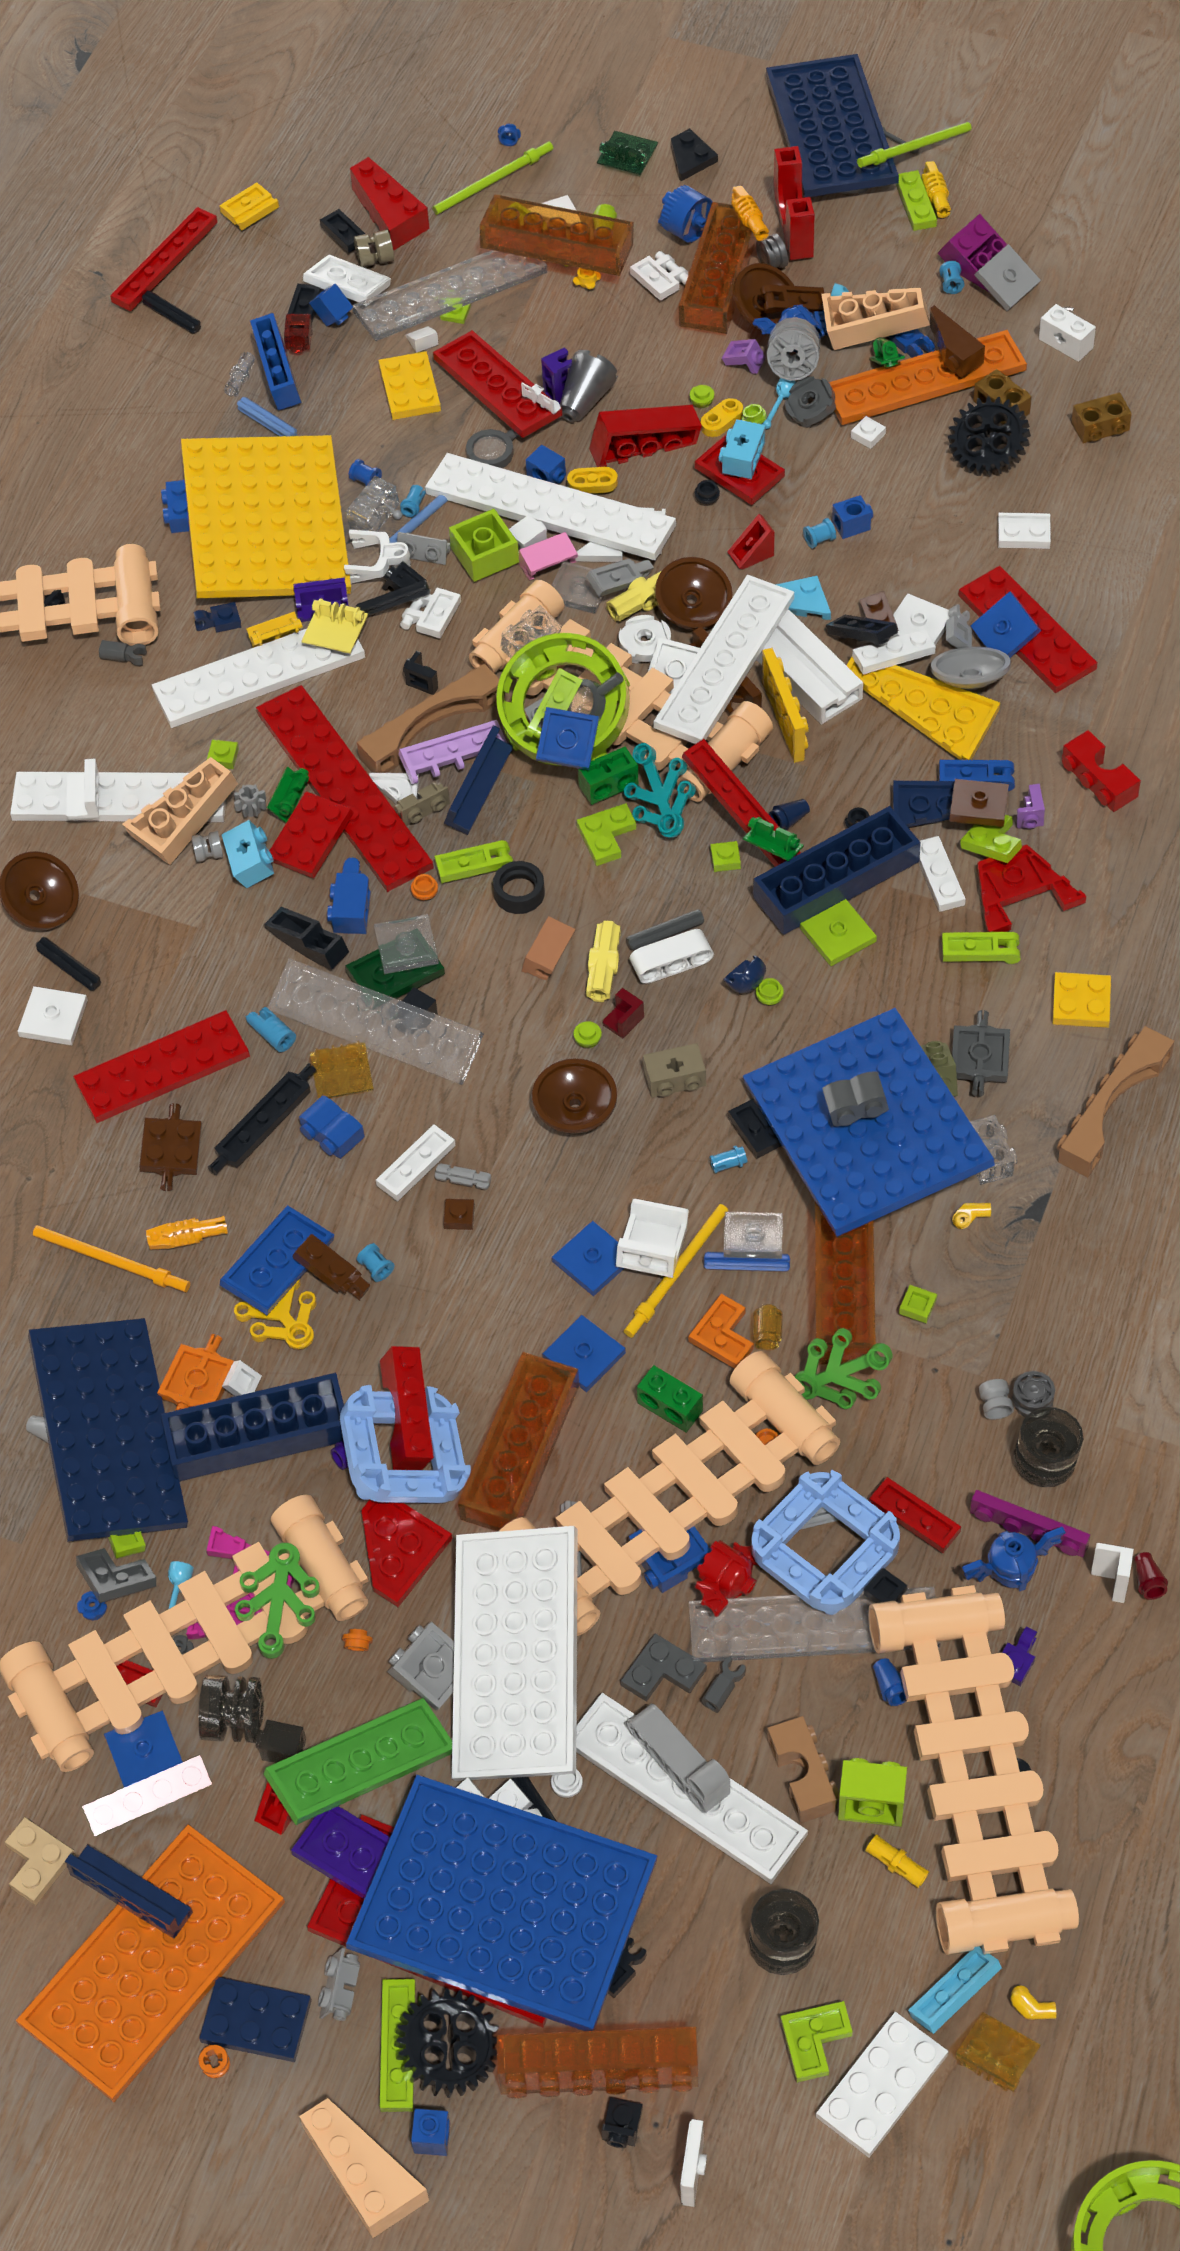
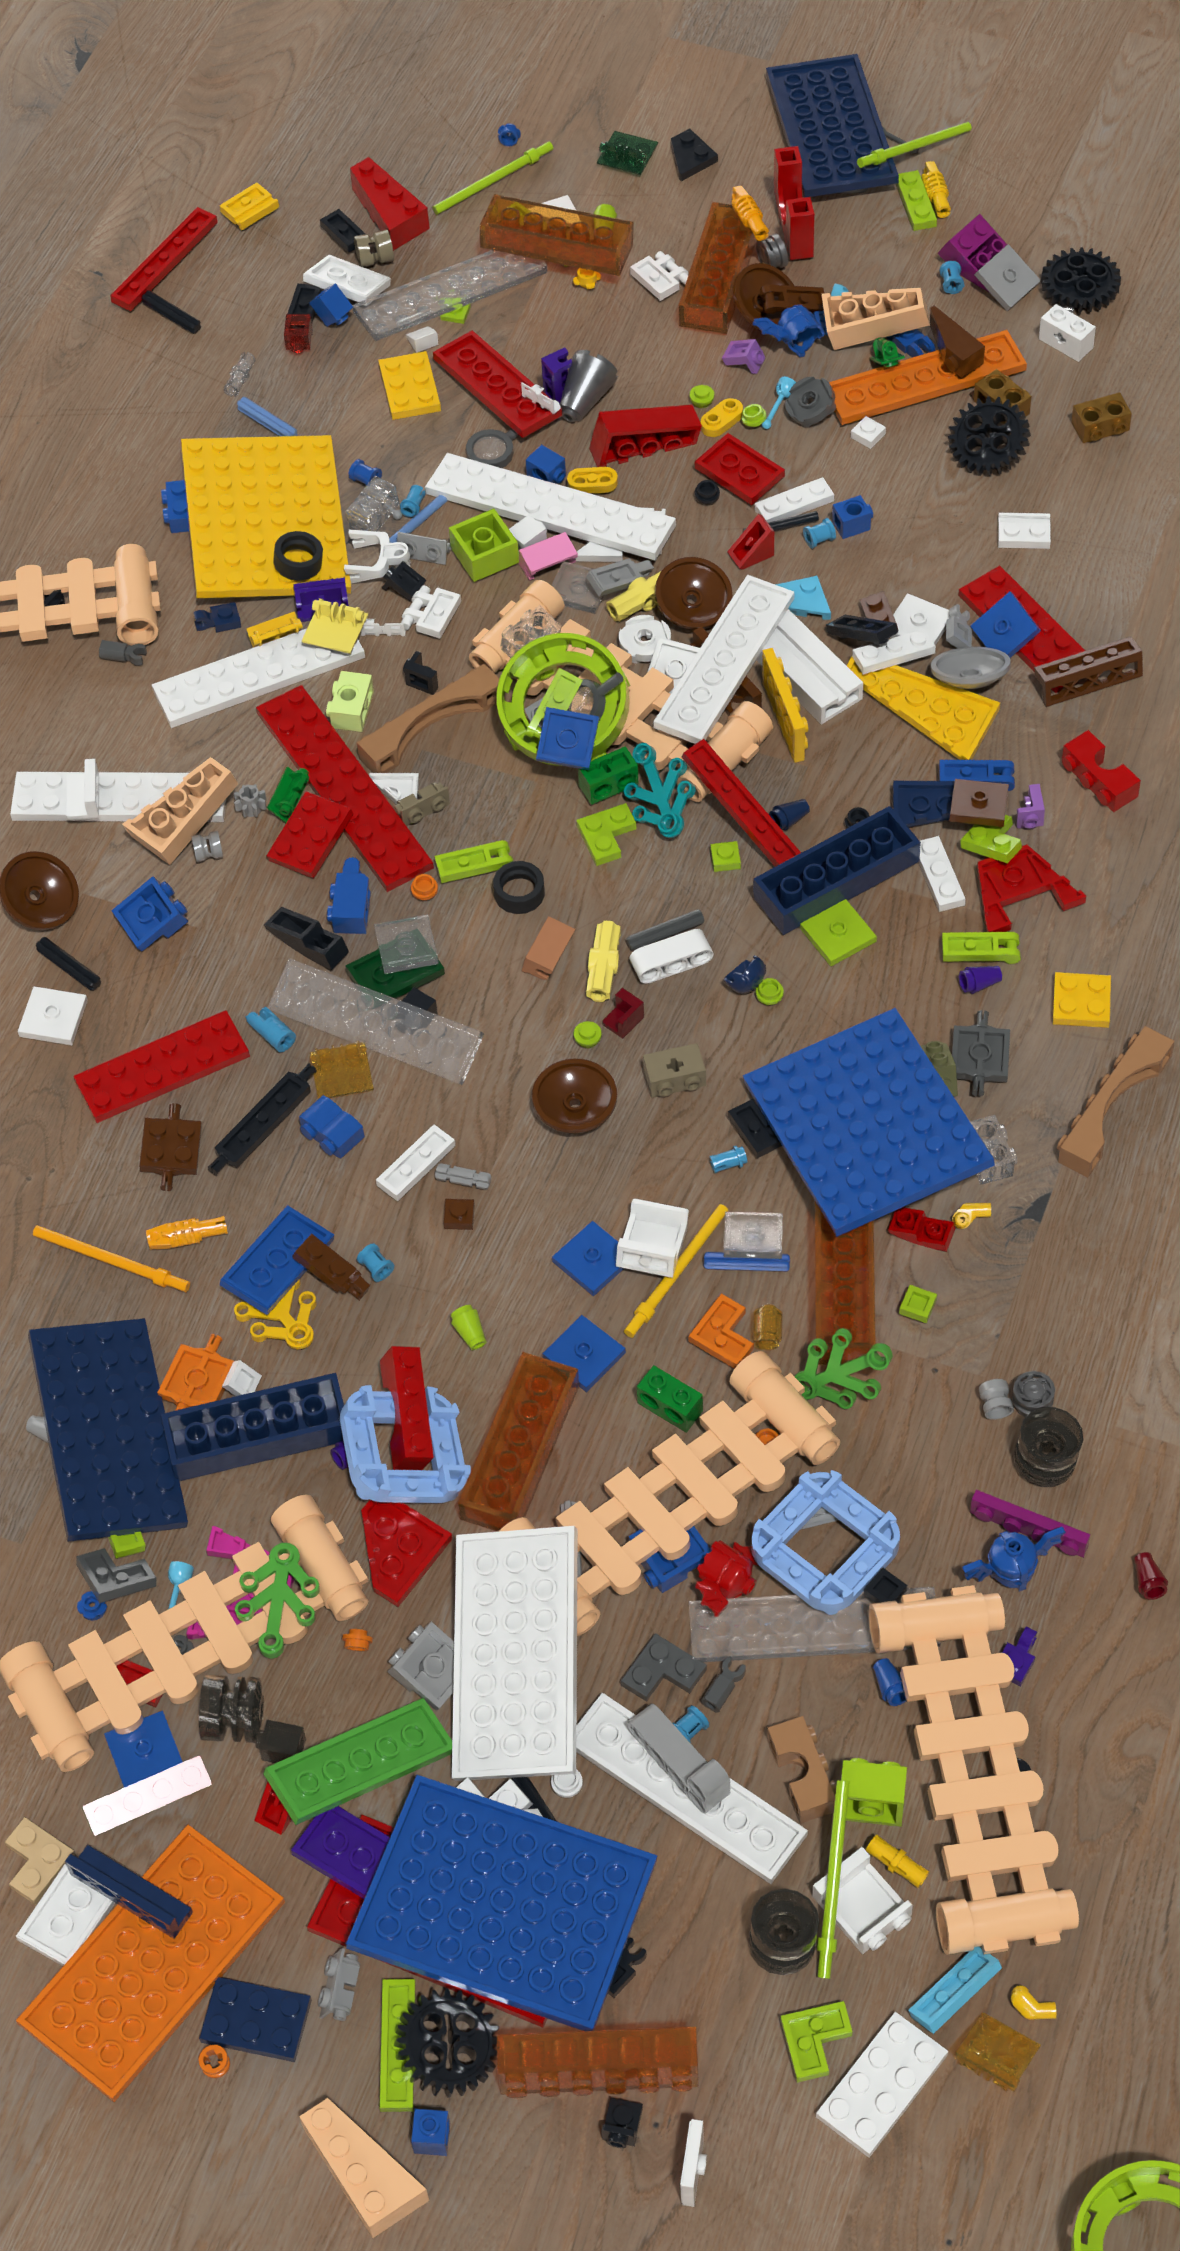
lime plate [207,740,239,769] -> none
medium azure brick [222,820,274,888] -> none
blue brick [250,313,302,410] -> none
black axle [356,580,430,616] -> none
lavender hinge [398,720,507,784] -> none
dark blue fence [444,725,513,835] -> none
blue piece [658,185,714,243] -> none
medium azure brick [719,419,765,479] -> none
green hinge [743,817,804,861] -> none
light grey wheel [767,317,820,381] -> none
dark grey brick [822,1071,889,1126] -> none
red plate [869,1477,961,1553] -> none
white panel [1091,1543,1134,1603] -> none
none -> white tile [16,1863,115,1966]
none -> blue plate [111,876,188,951]
none -> black tyre [273,531,323,581]
none -> yellowish green brick [326,671,374,732]
none -> white piece [361,619,406,636]
none -> lime cone [451,1305,487,1350]
none -> dark azure bush [673,1705,709,1743]
none -> black bar [743,511,819,532]
none -> white plate [755,477,834,522]
none -> white panel [812,1847,913,1954]
none -> lime bar [817,1780,850,1979]
none -> red slope [888,1207,956,1252]
none -> dark purple cone [959,966,1002,994]
none -> reddish brown fence [1034,637,1143,707]
none -> black gear [1041,247,1121,313]

